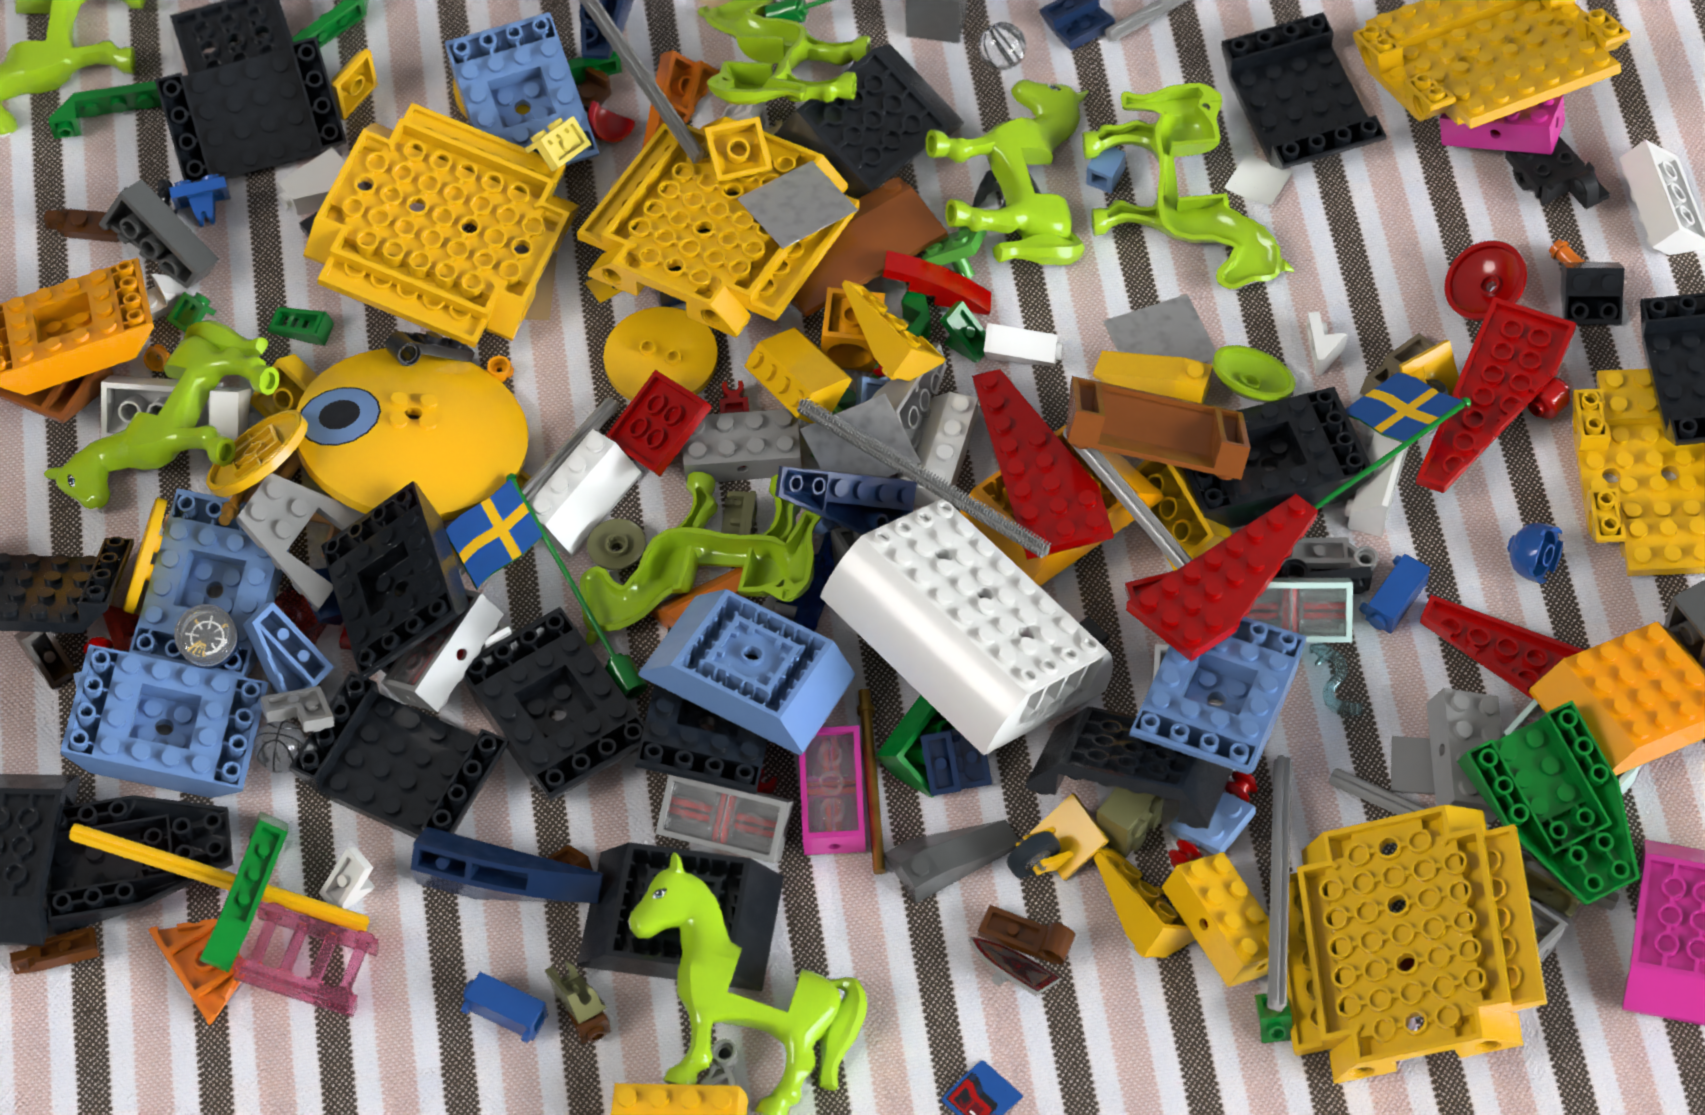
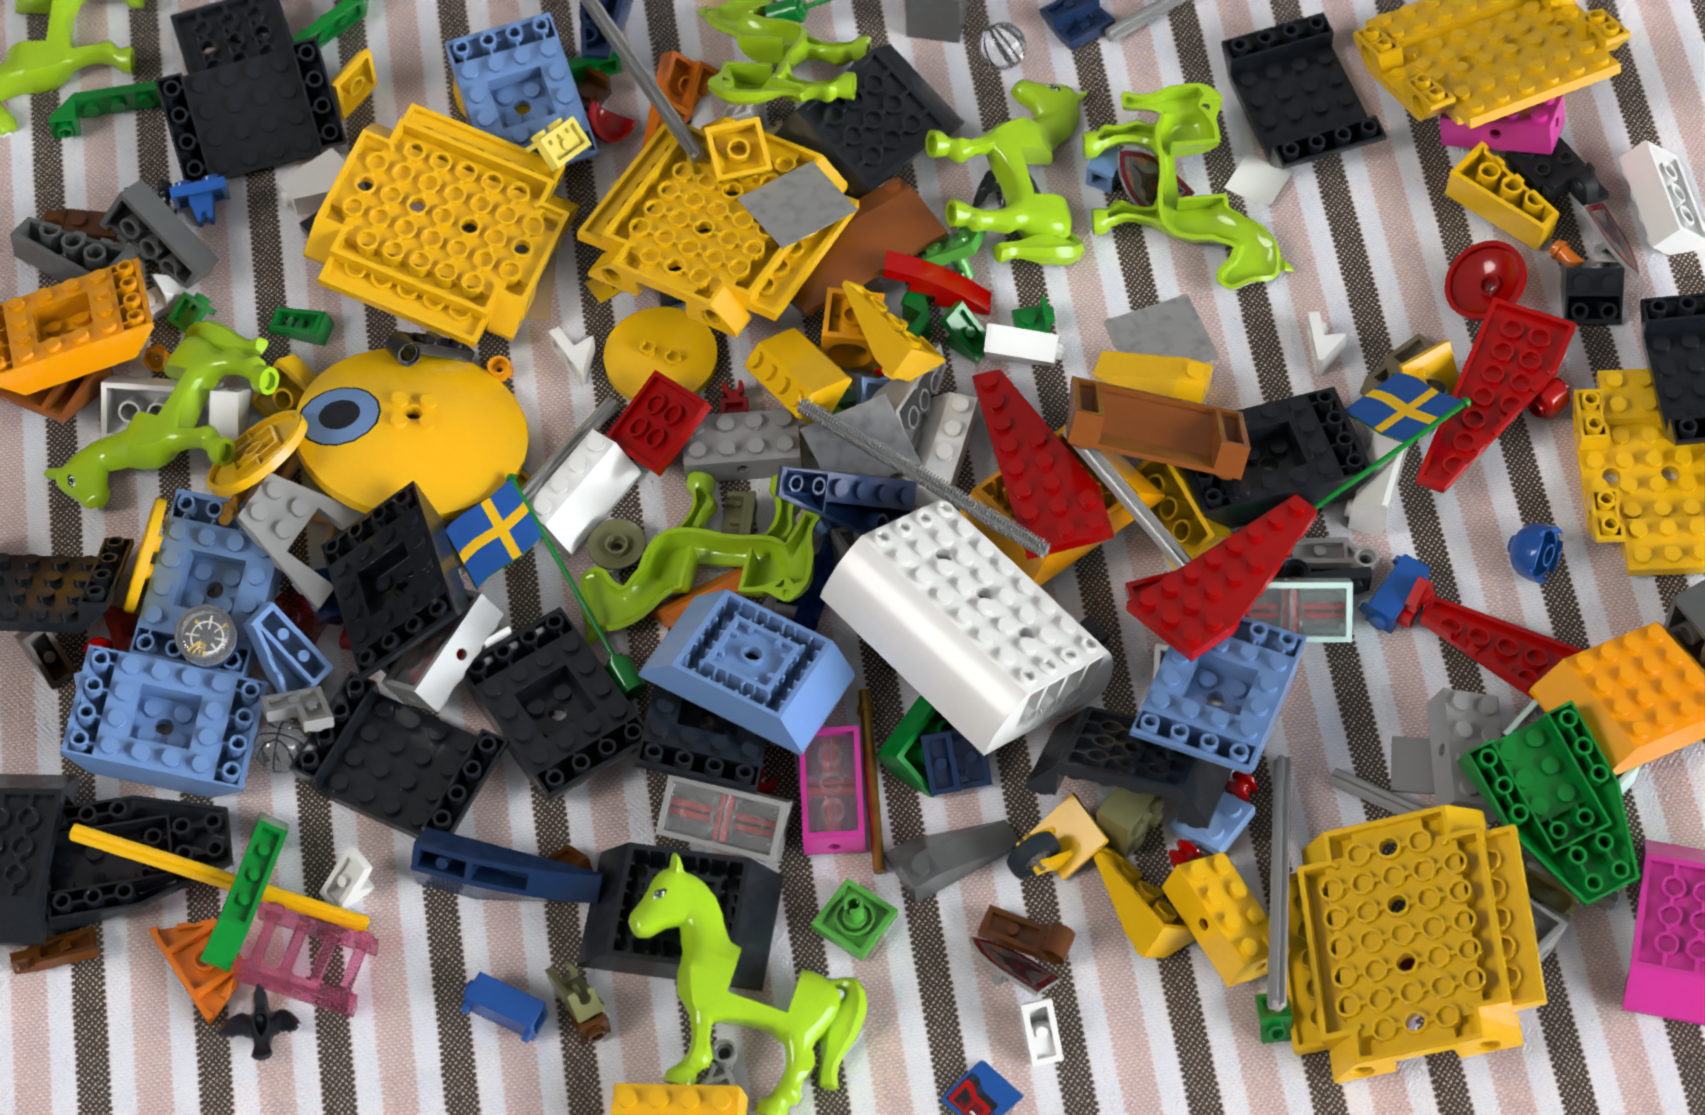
lime dish [1212,345,1296,402] -> none
clear light blue animal [1309,643,1363,717] -> none
none -> dark grey wedge [10,217,136,282]
none -> black animal [218,983,301,1061]
none -> white slope [549,326,596,386]
none -> bright green plate [811,878,898,962]
none -> green bracket [1012,297,1055,333]
none -> white slope [1020,997,1064,1067]
none -> shield [1117,150,1195,207]
none -> red plate [1396,577,1435,628]
none -> yellow wedge [1445,141,1560,251]
none -> shield [1580,202,1639,277]

